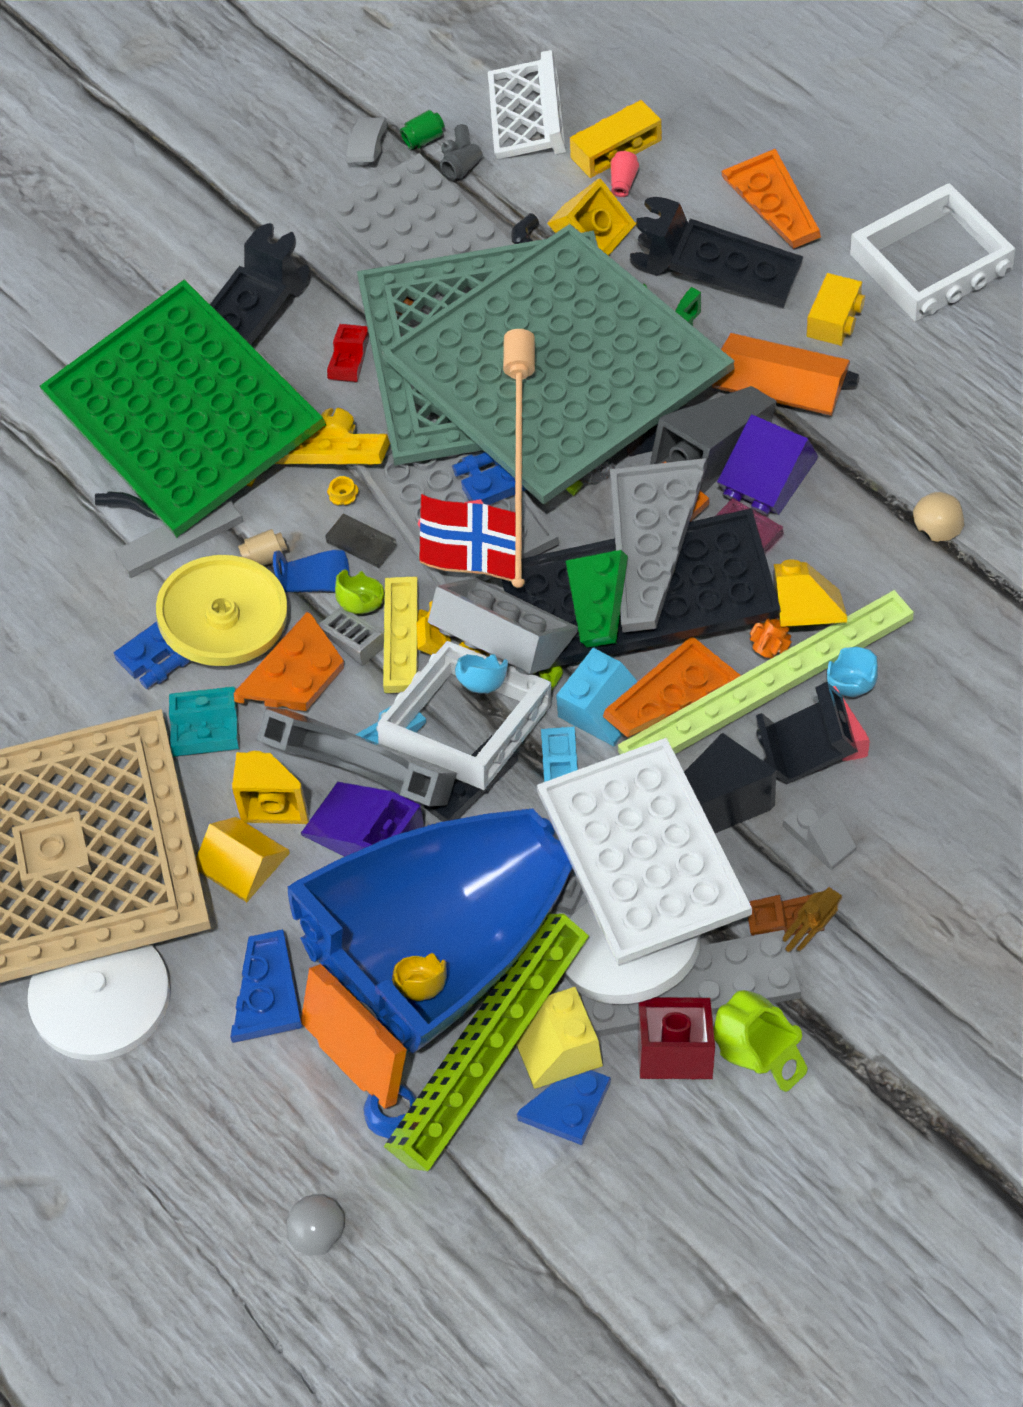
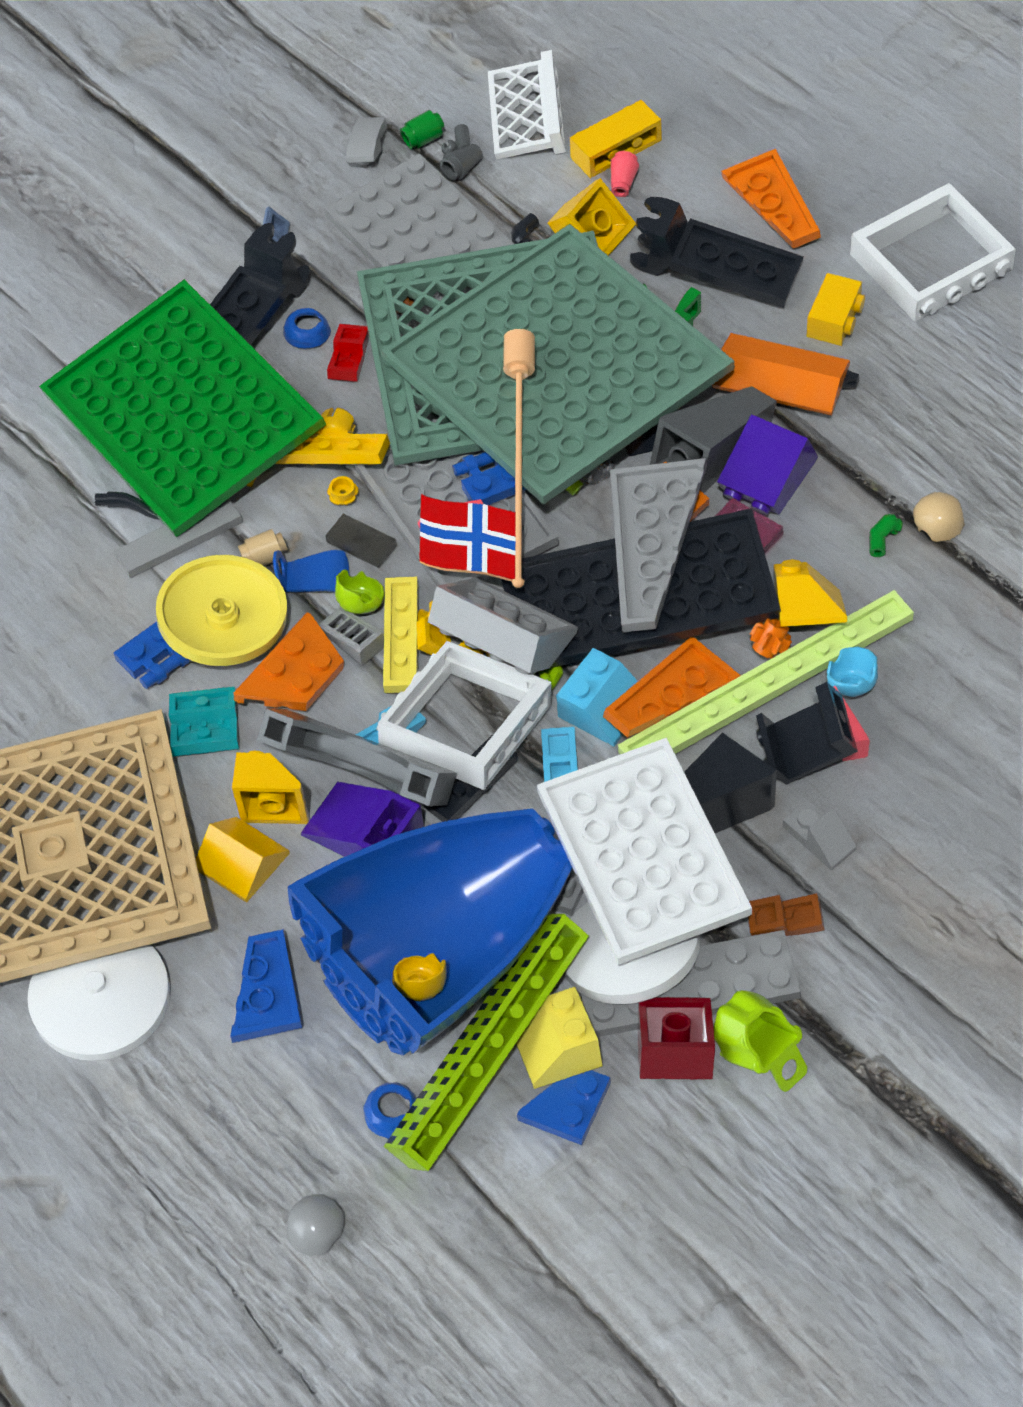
orange piece [301,964,407,1109] -> none
medium azure hair [455,654,508,693] -> none
green wing [566,550,628,648] -> none
pearl gold piece [783,887,842,952] -> none
none -> sand blue slope [263,206,290,242]
none -> blue piece [283,308,331,348]
none -> green arm [869,514,903,557]

